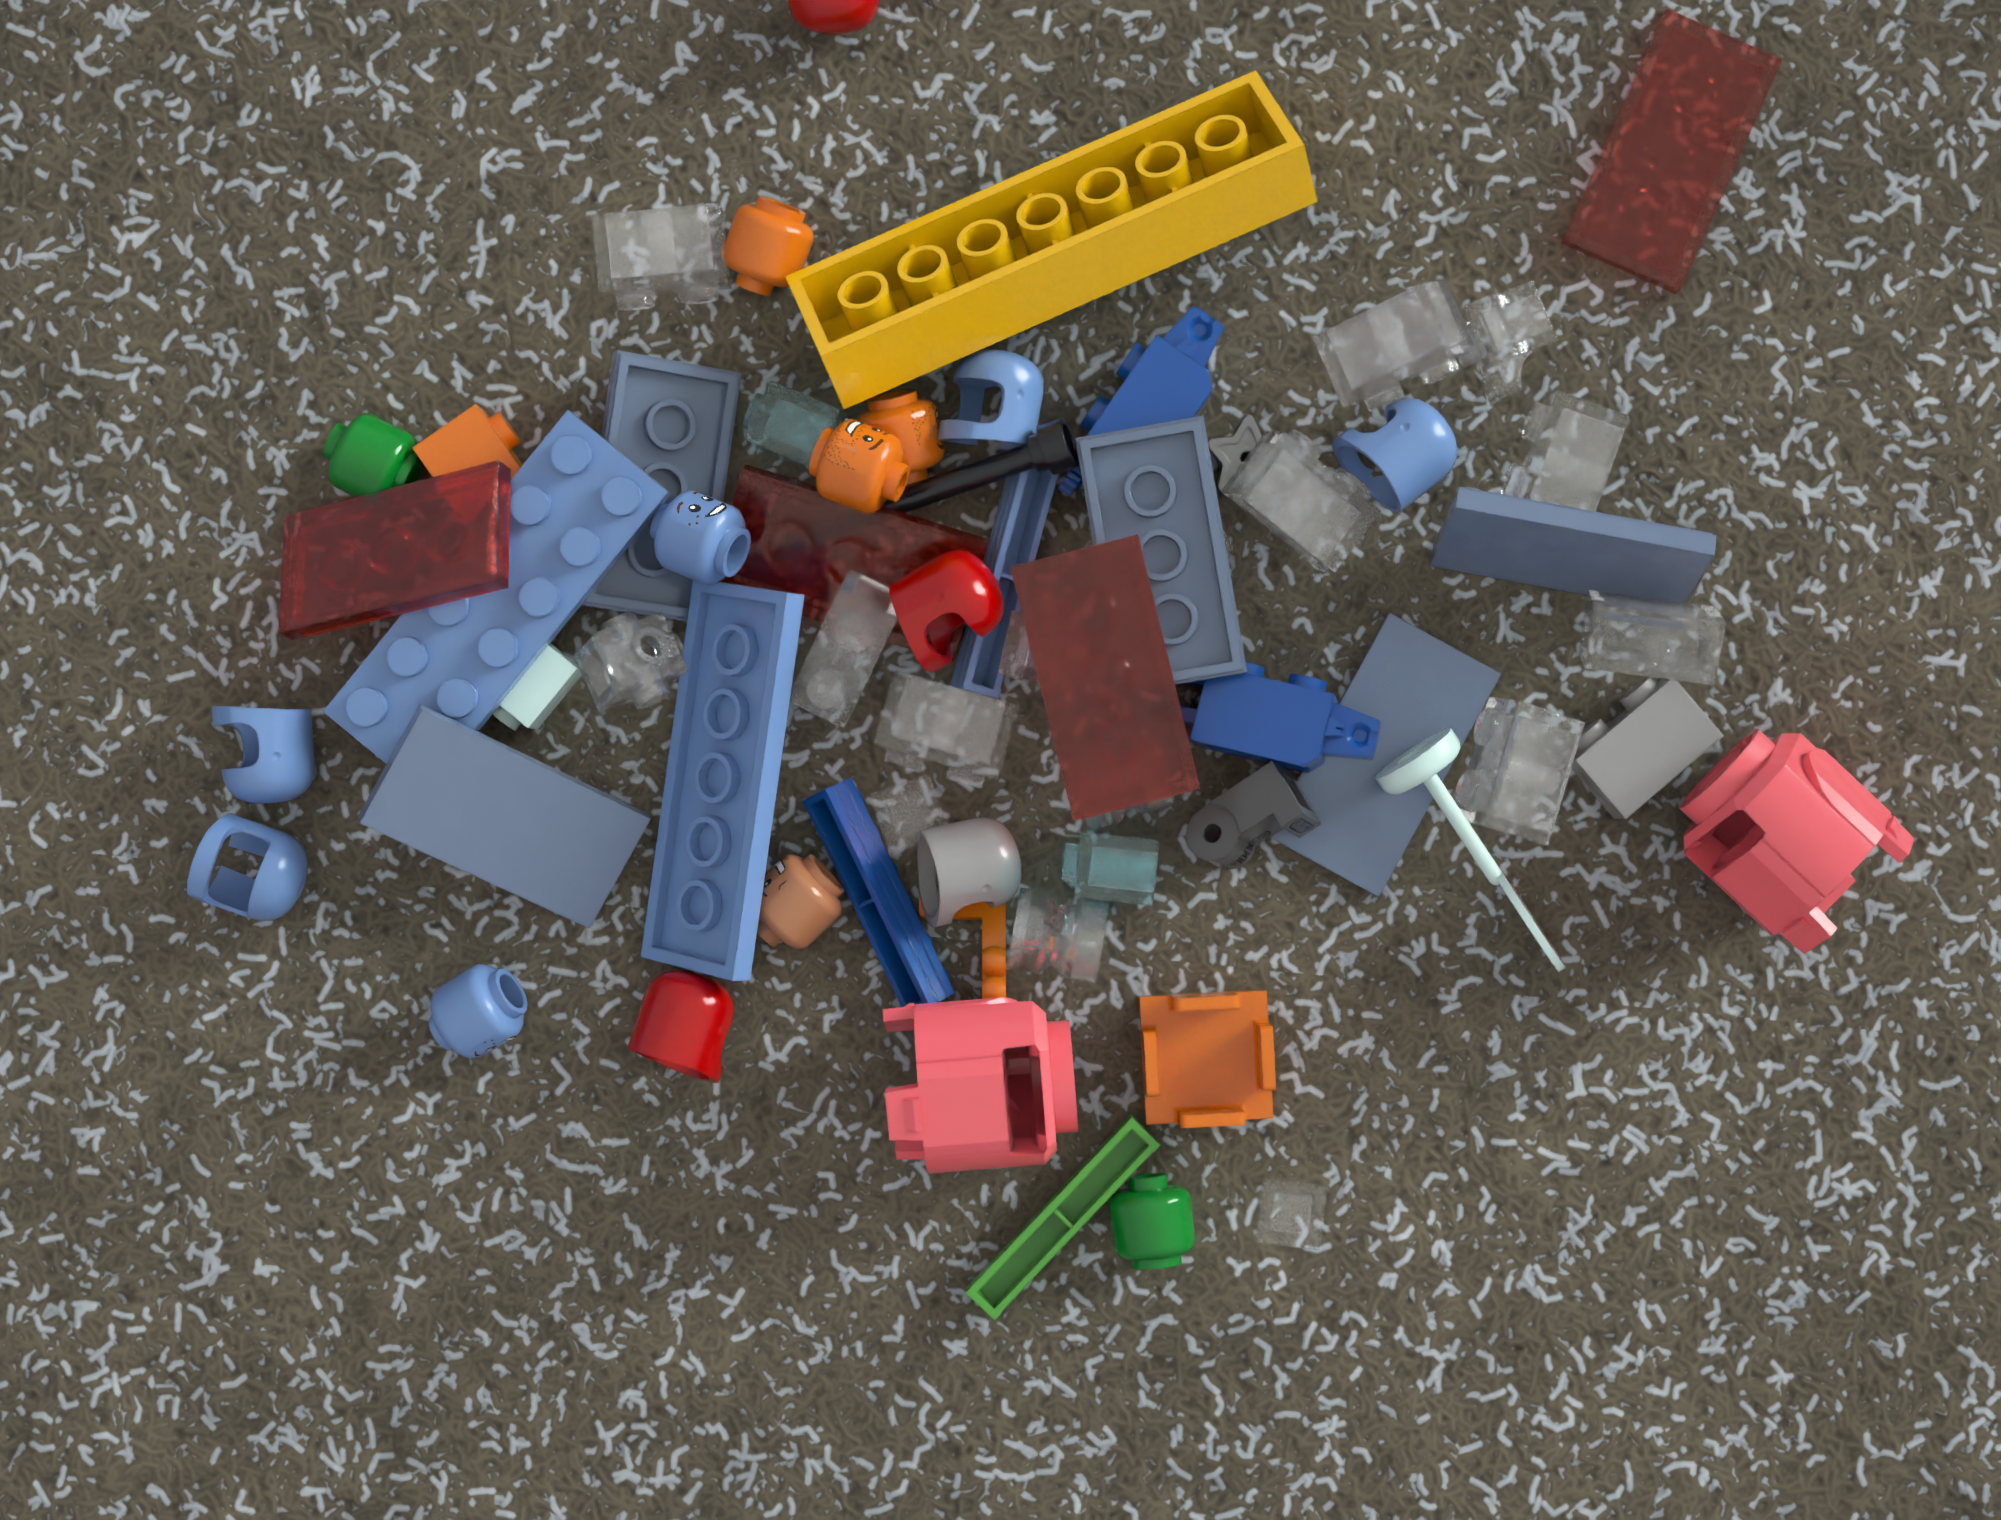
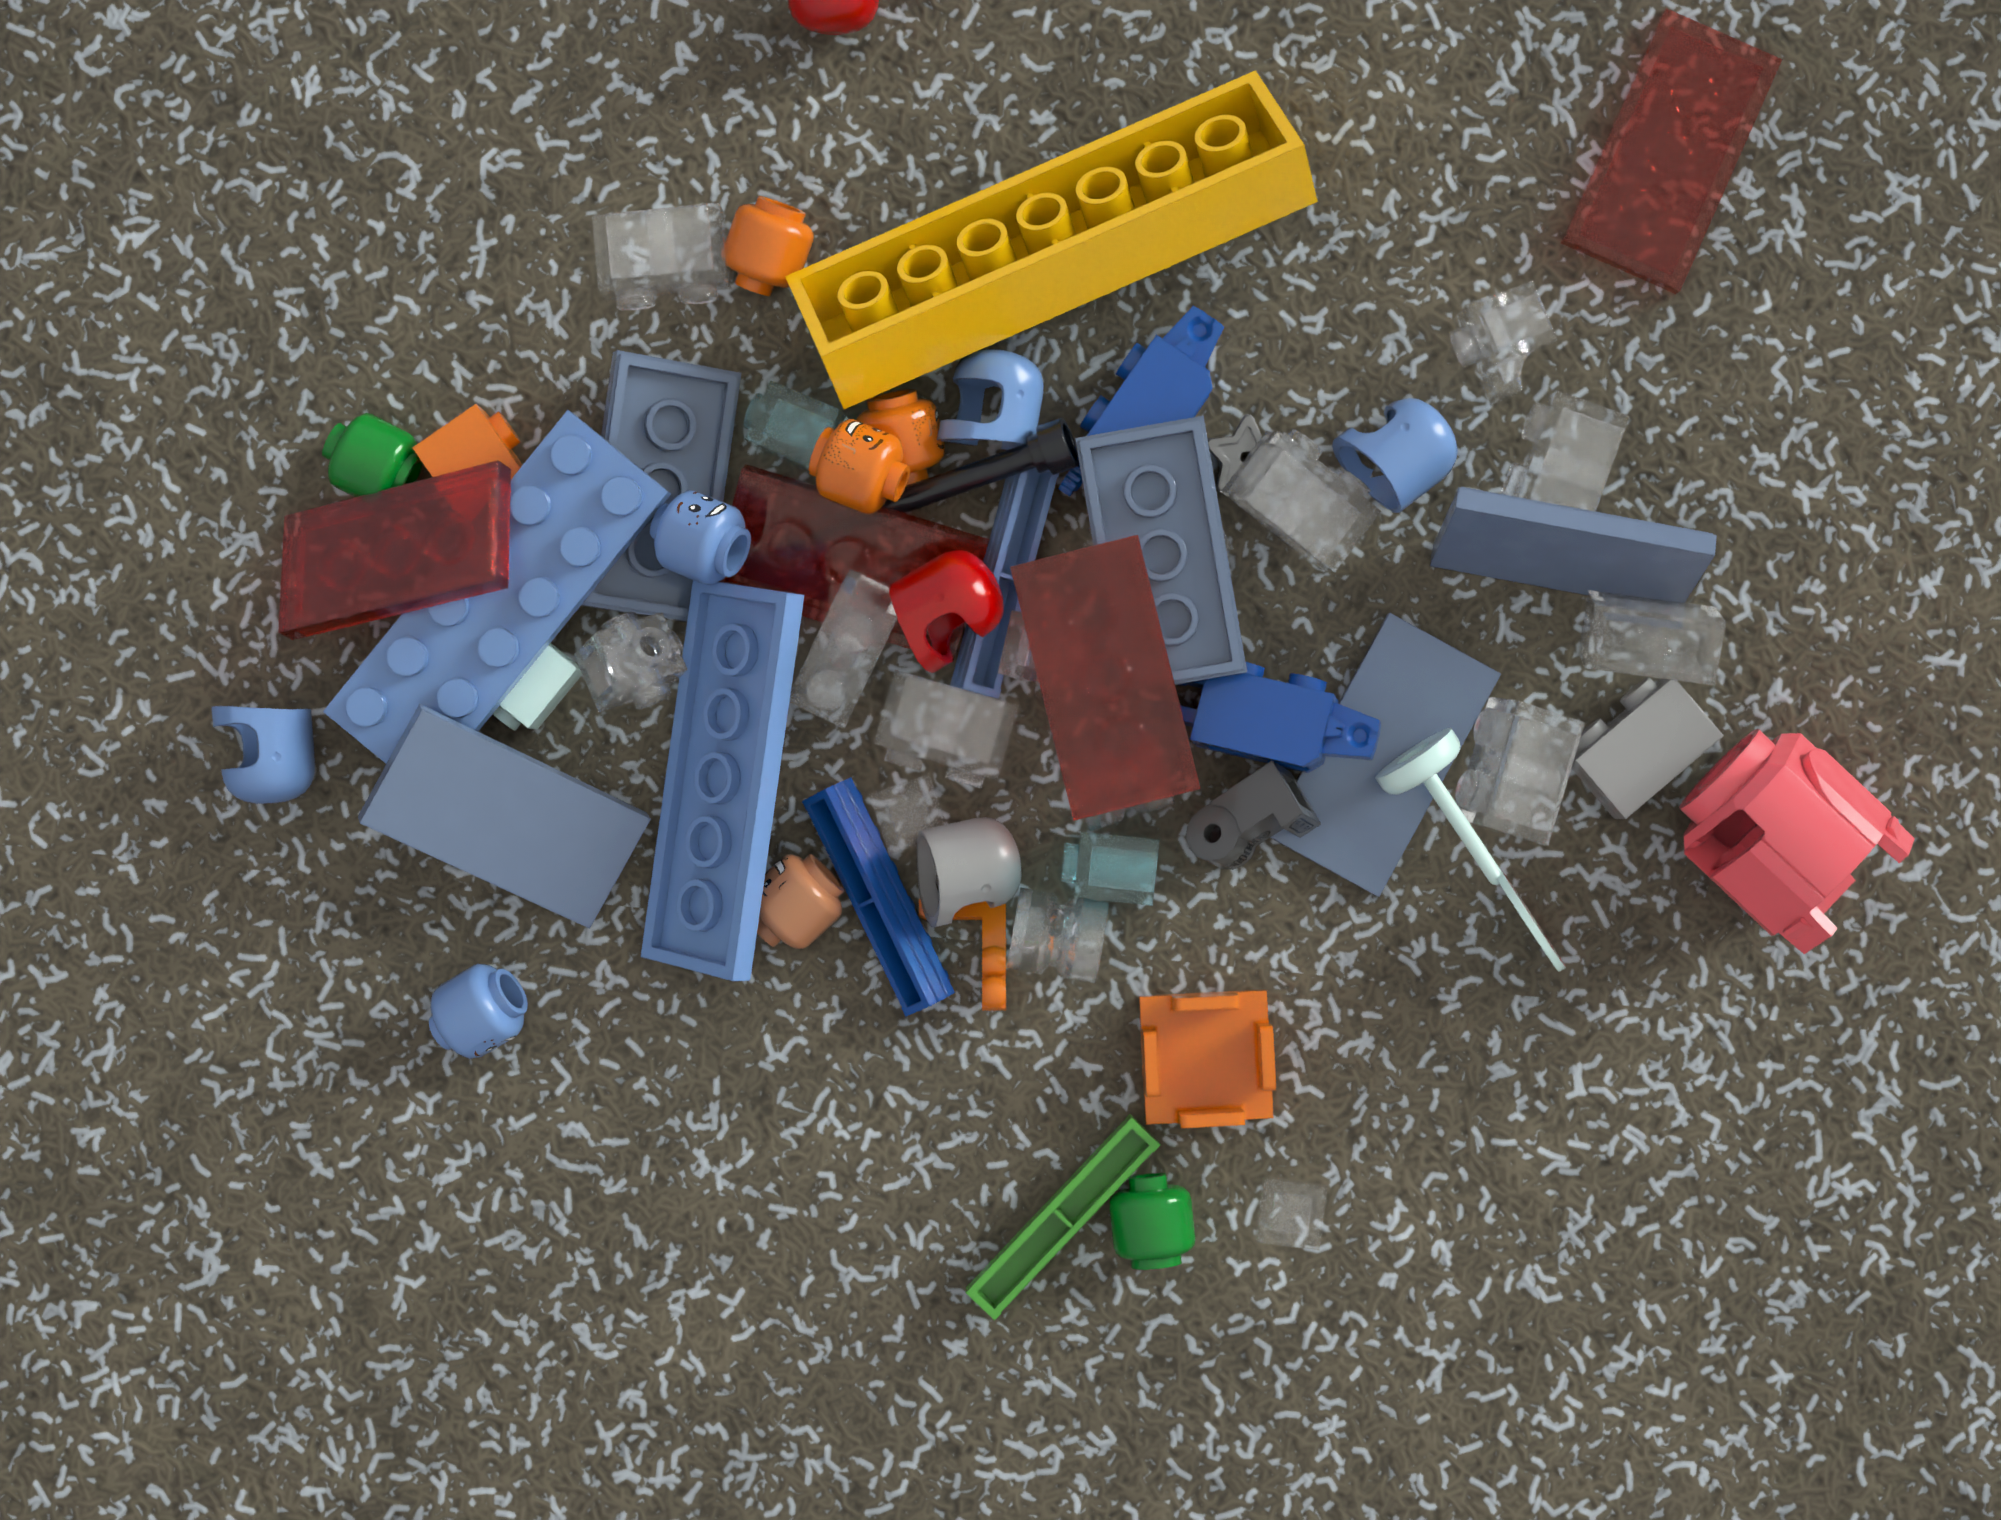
medium blue helmet [187,813,308,921] -> none
red helmet [627,970,734,1083] -> none
coral piece [882,997,1078,1174] -> none
clear brick [1312,279,1476,412] -> none

